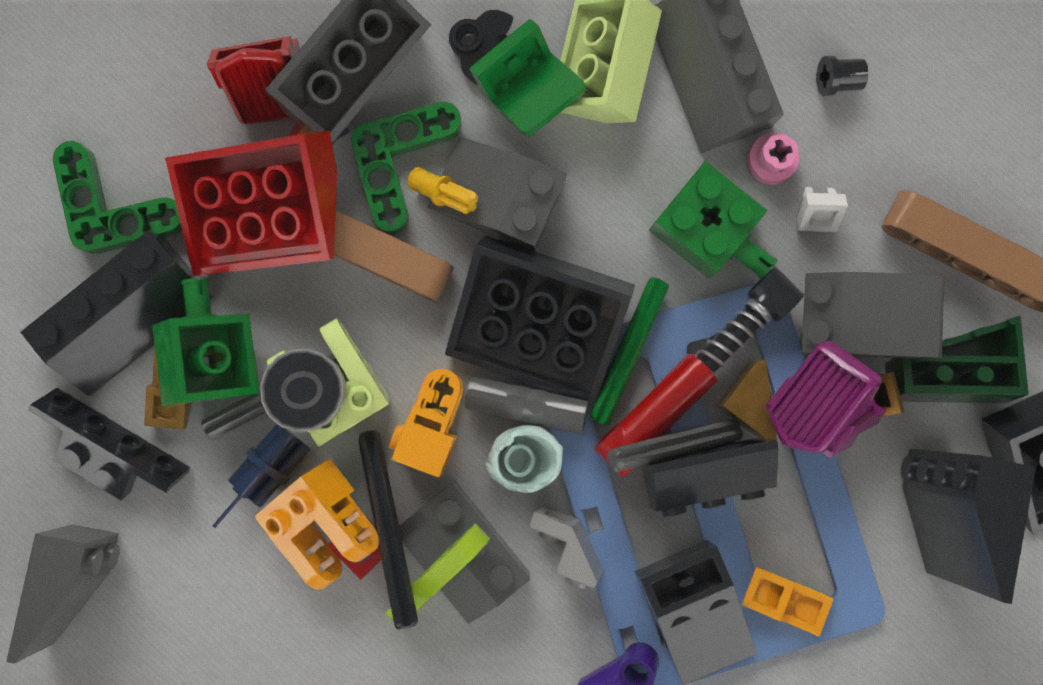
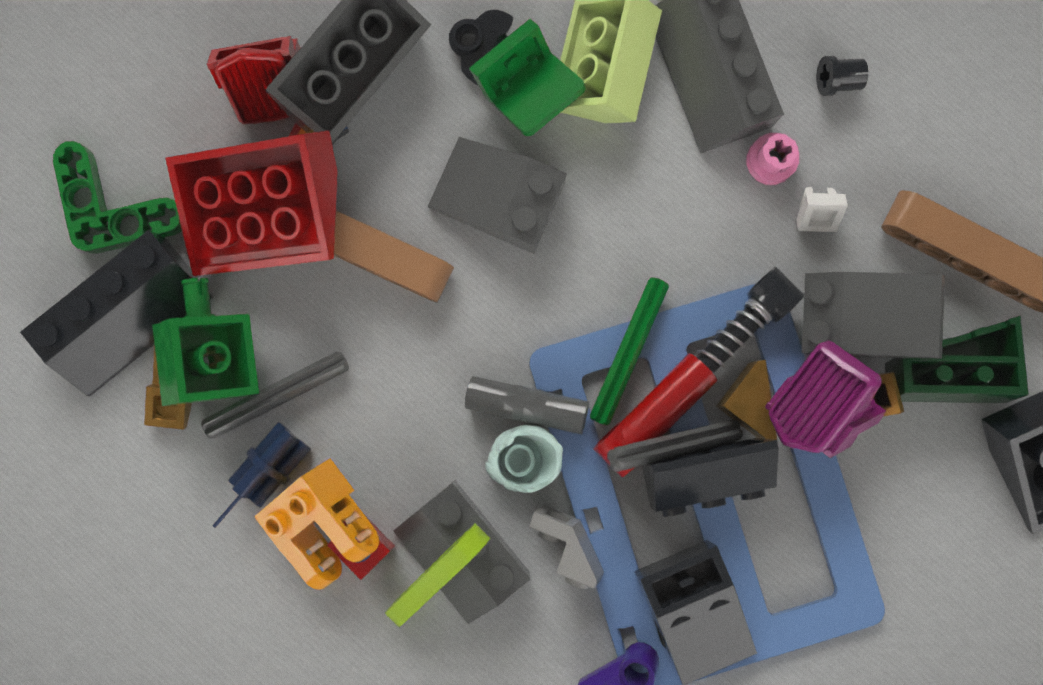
dark grey slope [6,524,120,664] -> none
black bracket [28,388,190,500] -> none
black tile [260,348,346,432] -> none
yellowish green brick [267,318,390,447] -> none
green beam [351,102,462,235] -> none
black axle [358,430,418,630] -> none
light orange brick [389,369,464,478] -> none
yellow axle [407,167,478,214] -> none
black slope [445,235,635,406] -> none
green brick [649,161,778,279] -> none
light orange slope [742,567,834,637] -> none
black slope [901,449,1036,604] -> none

